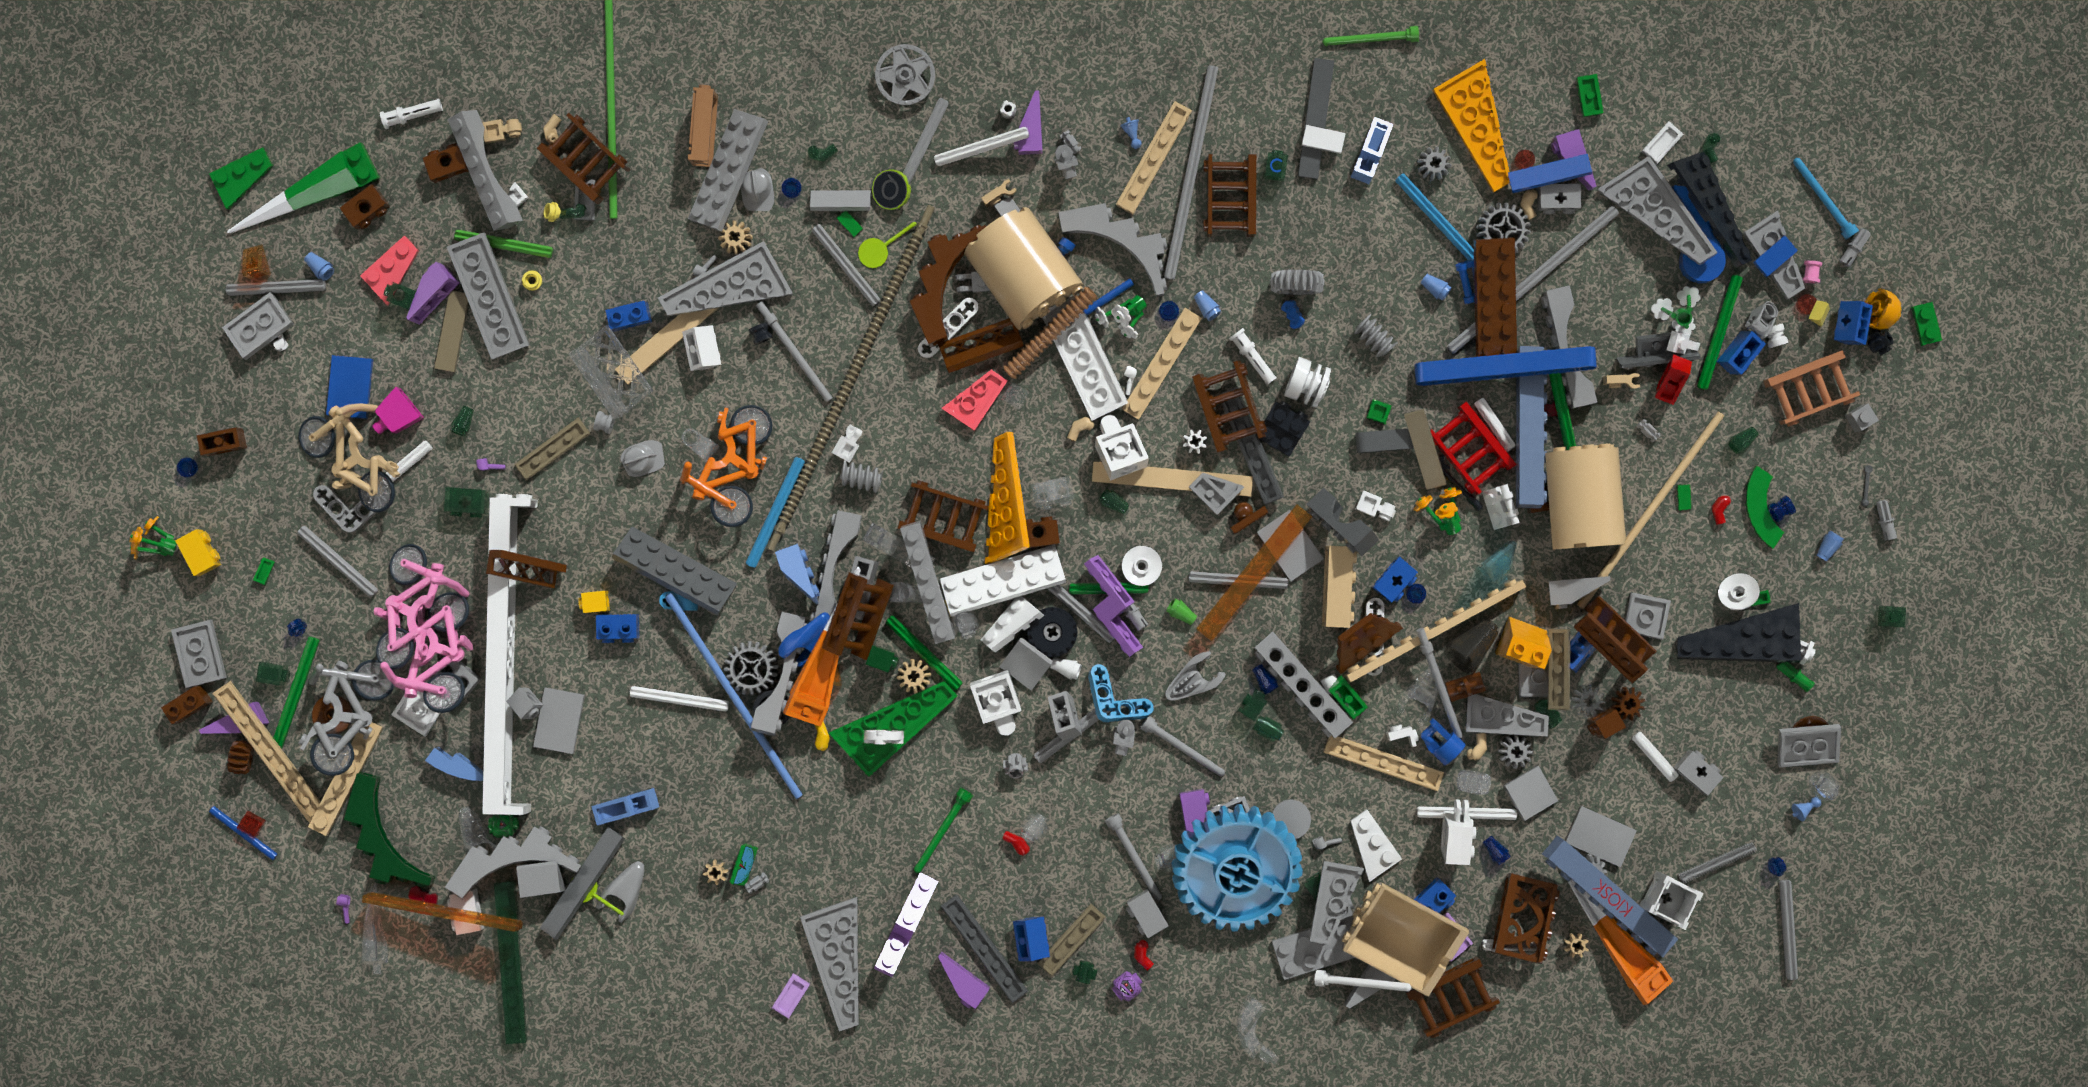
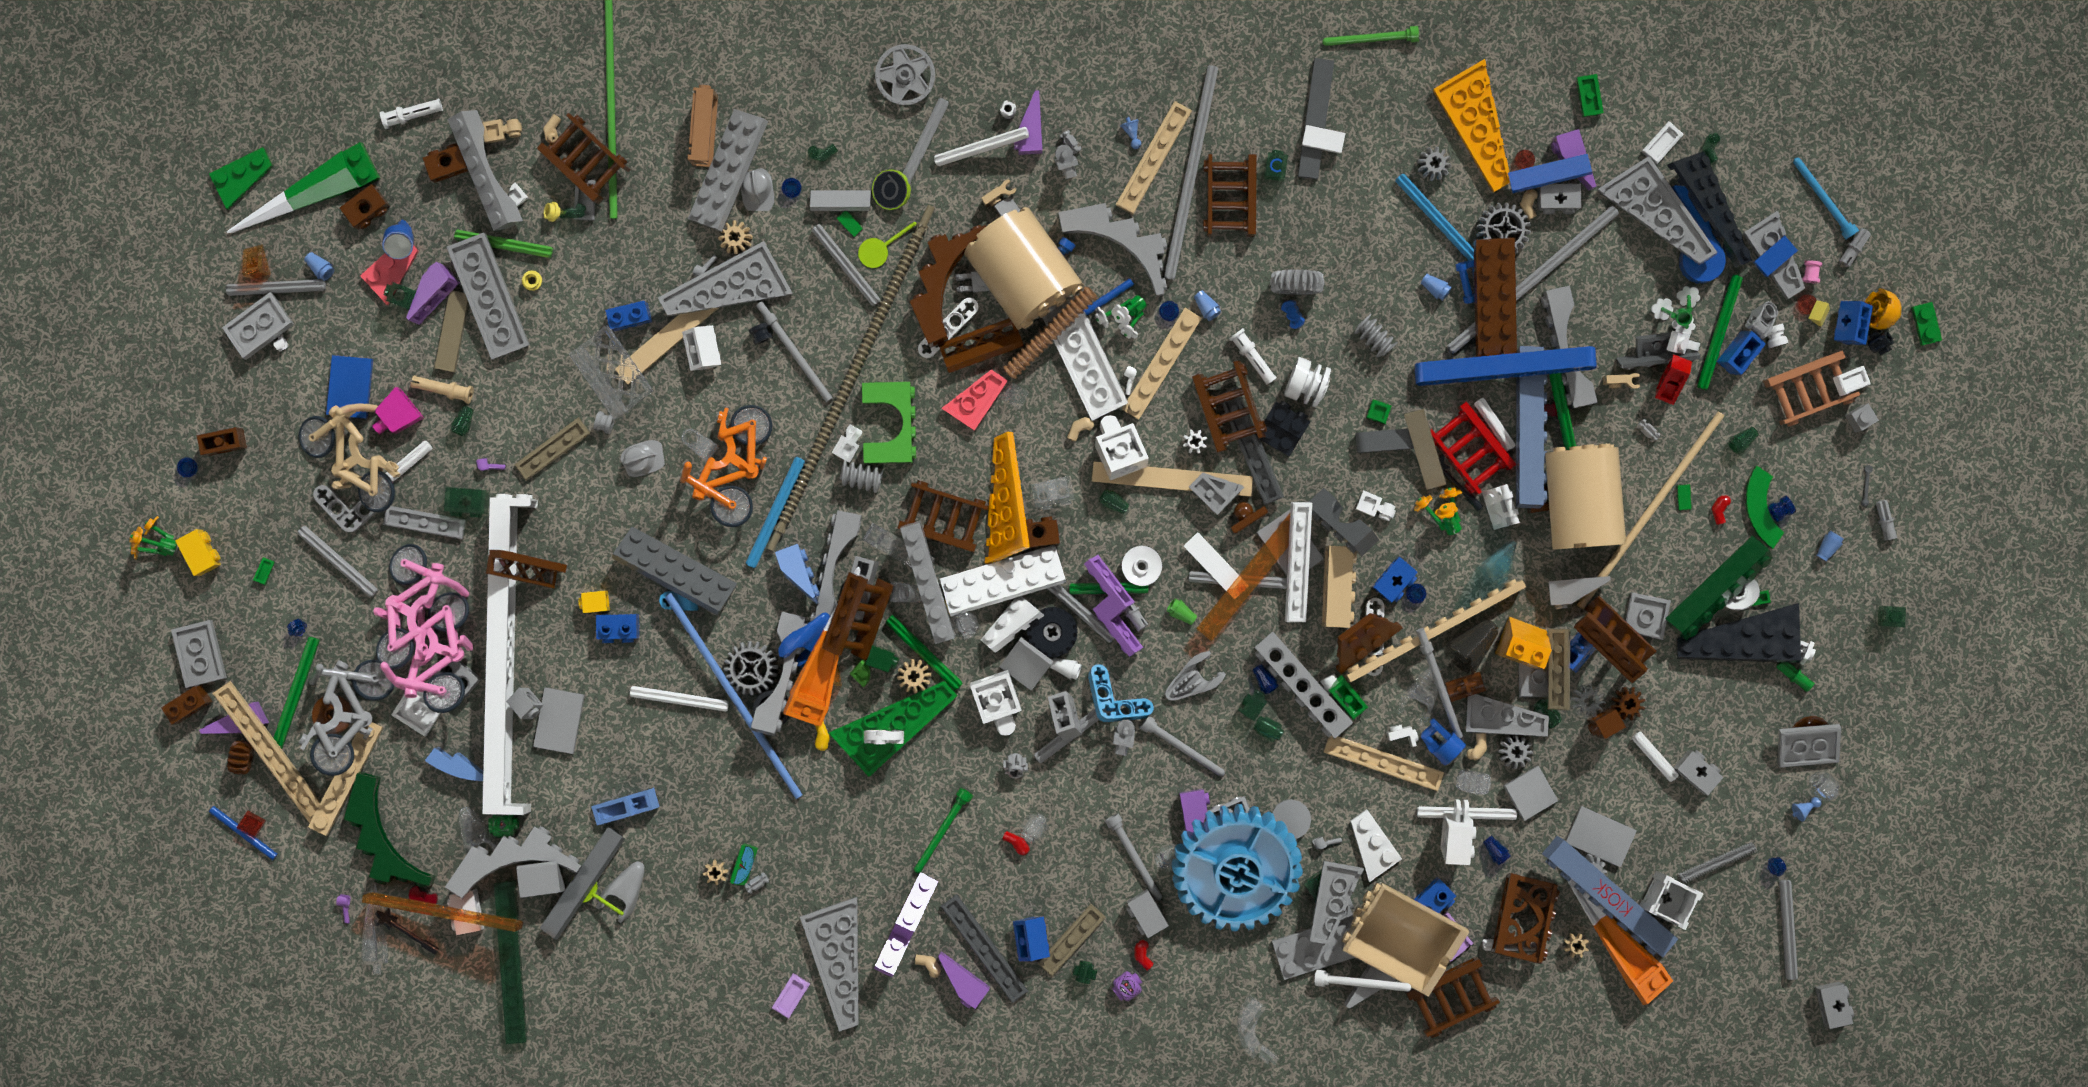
clear green brick [256,661,290,686] -> none
medium blue slope [1351,117,1393,184] -> none
none -> black piece [375,908,439,955]
none -> piece [382,220,414,259]
none -> light grey tile [383,506,466,539]
none -> tan pin [411,375,474,404]
none -> bright green tile [850,659,870,688]
none -> bright green arch [862,382,916,464]
none -> tan arm [915,954,941,978]
none -> white sticker [1184,533,1249,600]
none -> white tile [1285,502,1312,622]
none -> dark green brick [1665,536,1773,641]
none -> light grey brick [1815,982,1854,1029]
none -> white tile [1833,366,1871,396]

